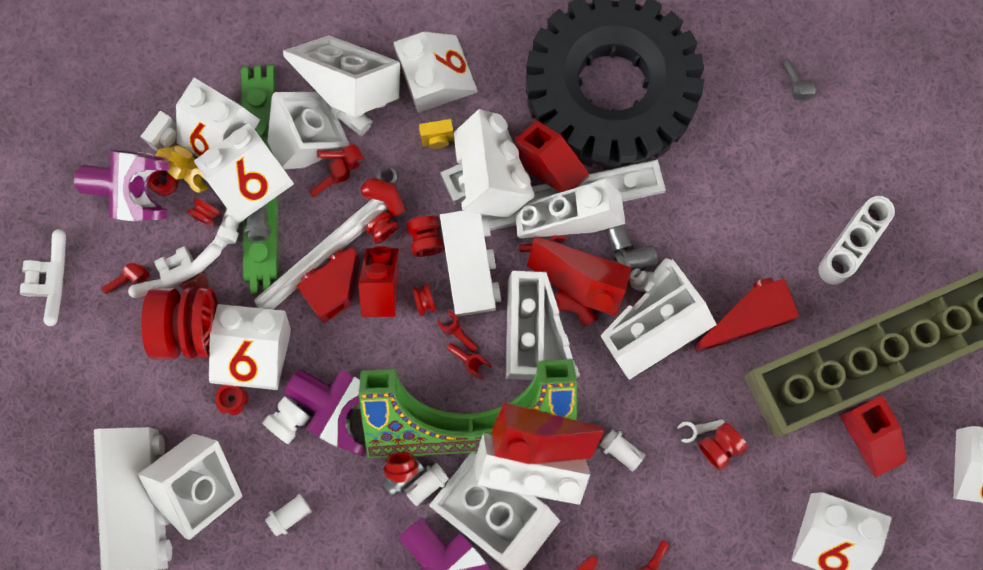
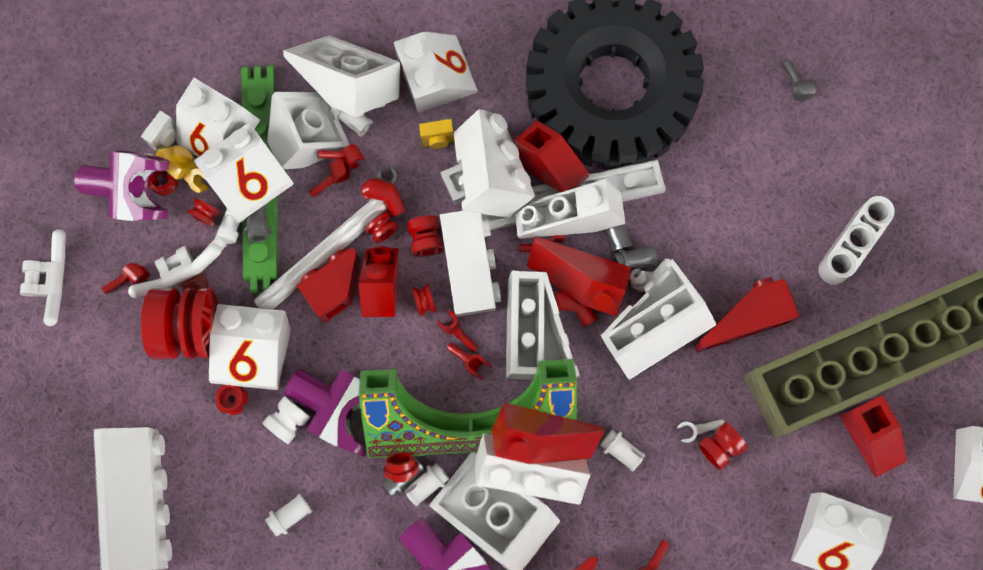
white slope [138,433,243,540] -> none

